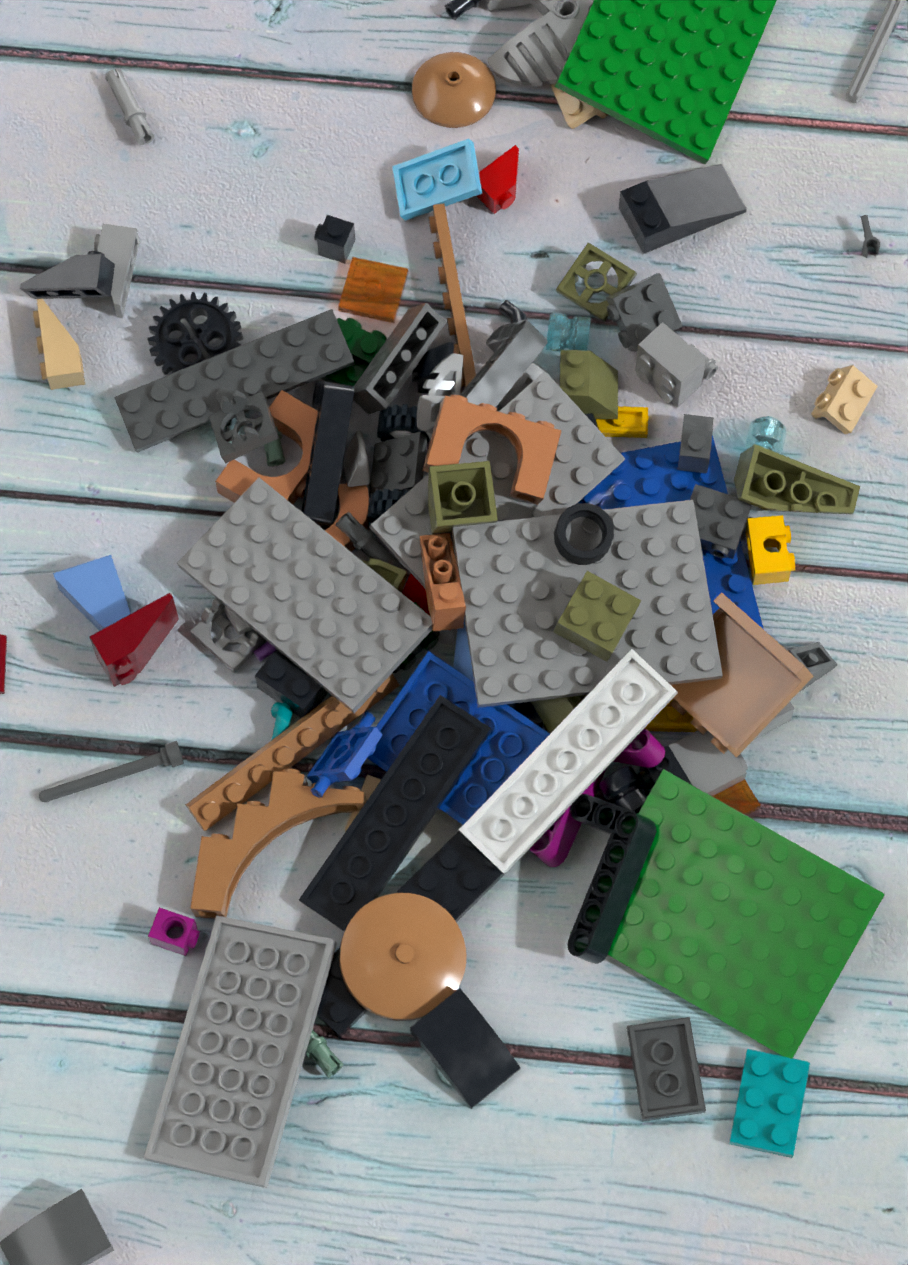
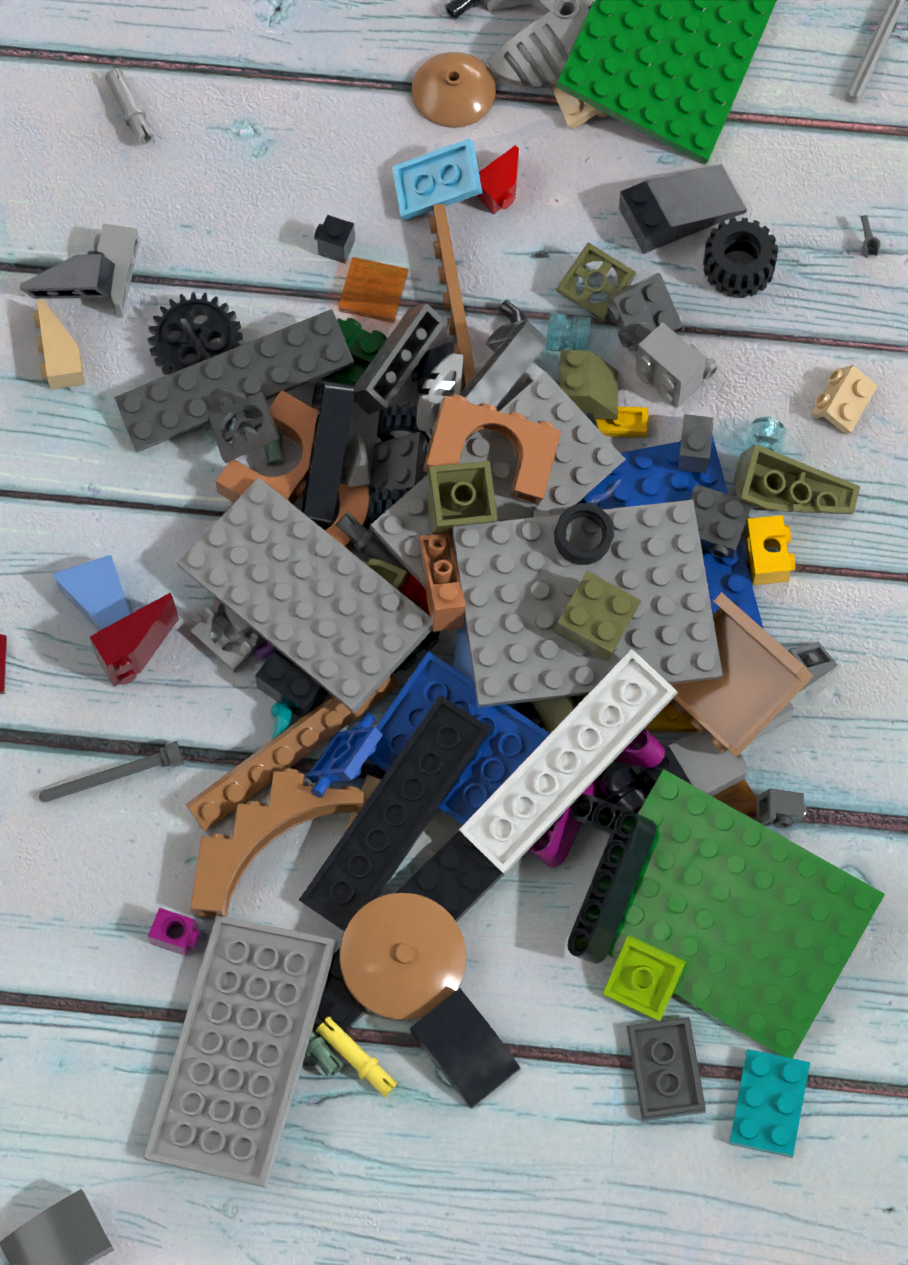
none -> light yellow pin [315,1016,398,1098]
none -> lime tile [603,935,686,1021]
none -> black tyre [703,217,778,298]
none -> dark grey brick [756,788,806,828]

